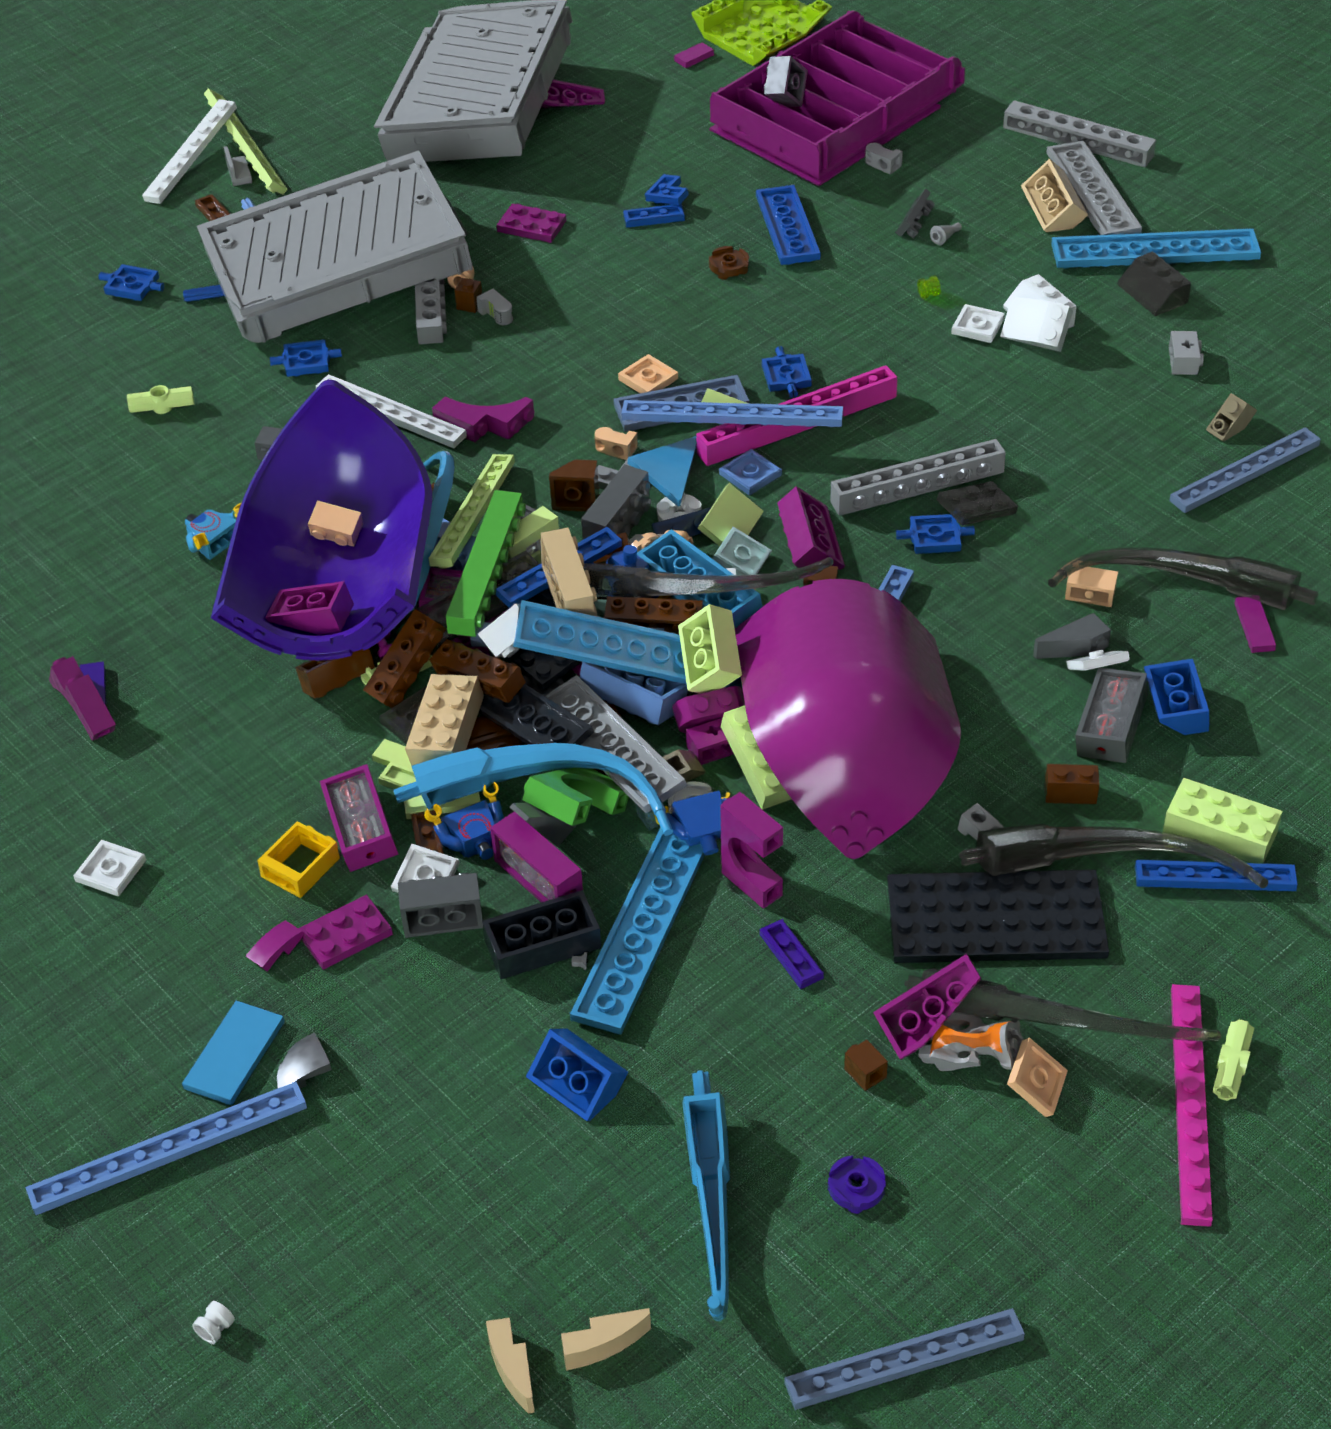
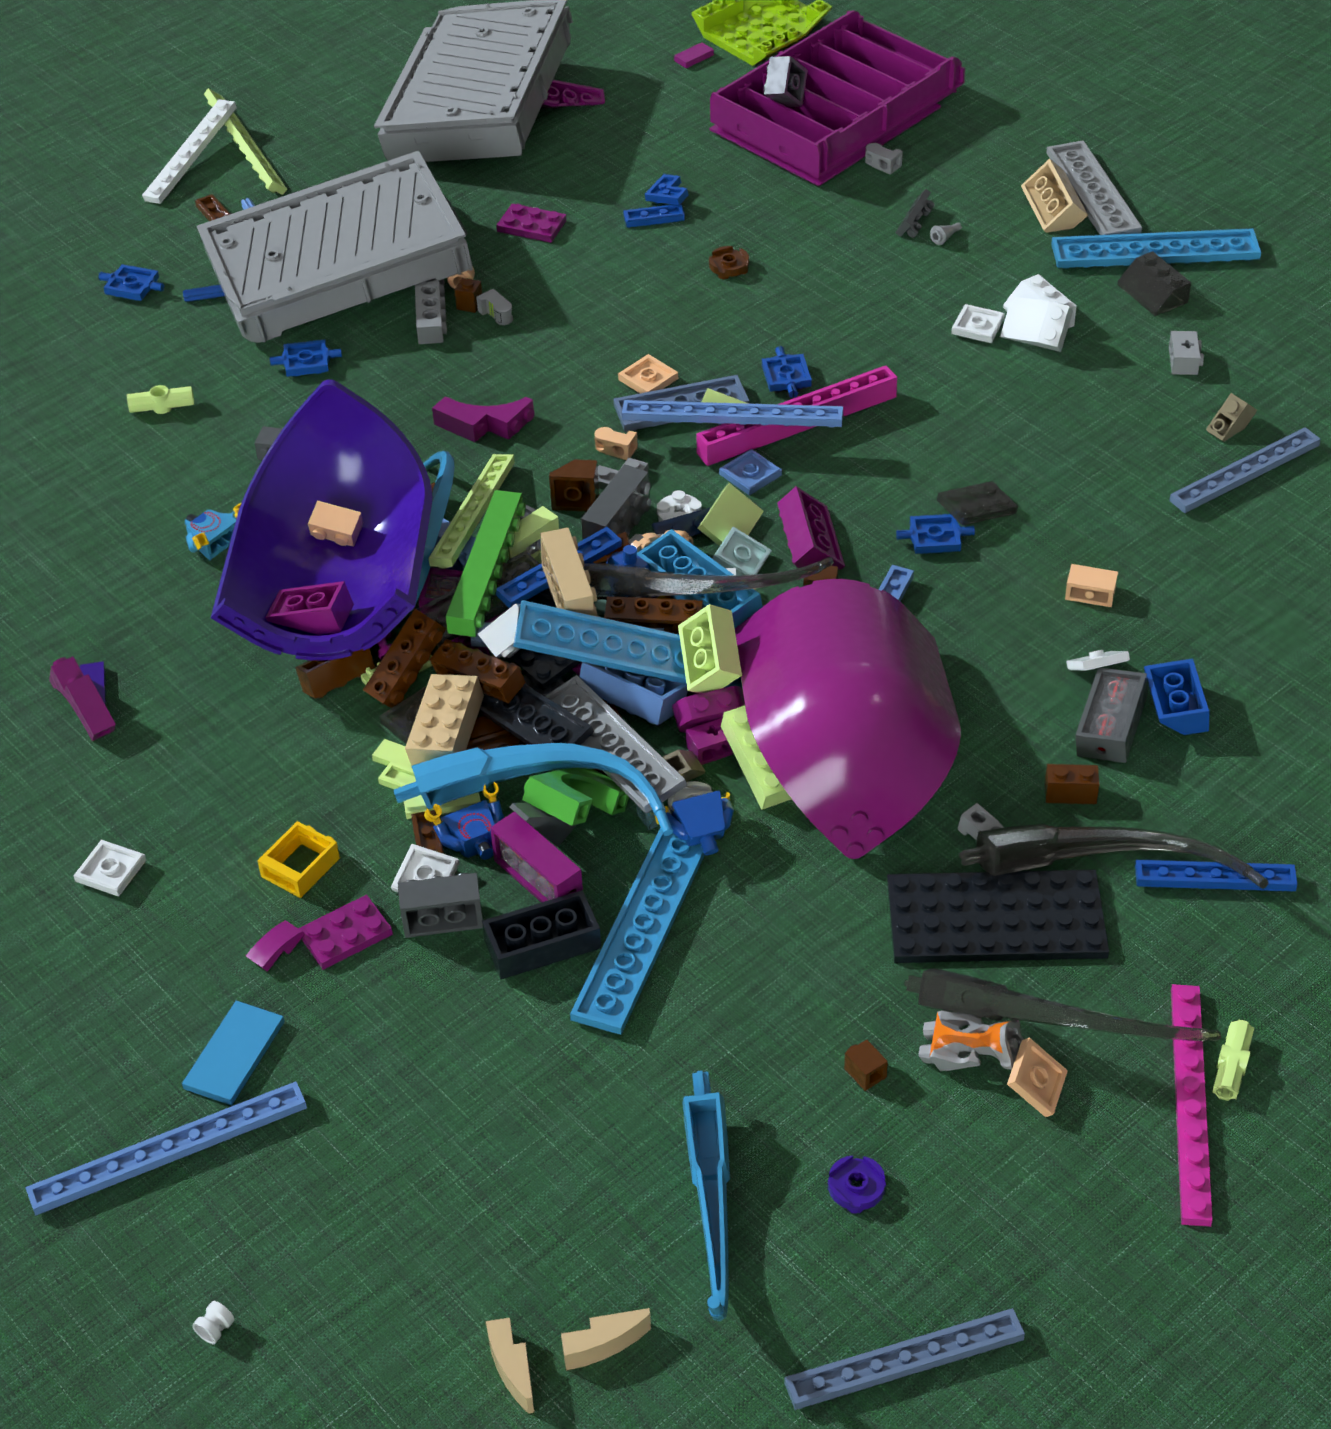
light grey panel [224,146,252,186] -> none
flat silver brick [277,1033,331,1089] -> none
white plate [316,374,467,448] -> none
brick [320,764,399,872] -> none
blue slope [526,1028,628,1121] -> none
light grey piece [572,952,588,970] -> none
dark azure tile [627,436,697,507] -> none
magenta arch [720,792,783,909] -> none
blue plate [756,185,820,265] -> none
dark purple tile [760,919,824,990] -> none
light grey brick [830,439,1006,516] -> none
magenta wedge [873,954,981,1060] -> none
clear neon green wheel [917,275,941,299] -> none
light grey brick [1003,100,1156,167] -> none
dark grey slope [1033,613,1111,659] -> none
clear smoke piece [1048,548,1318,610] -> none
yellowish green brick [1163,778,1283,864] -> none
magenta tile [1234,596,1276,653] -> none

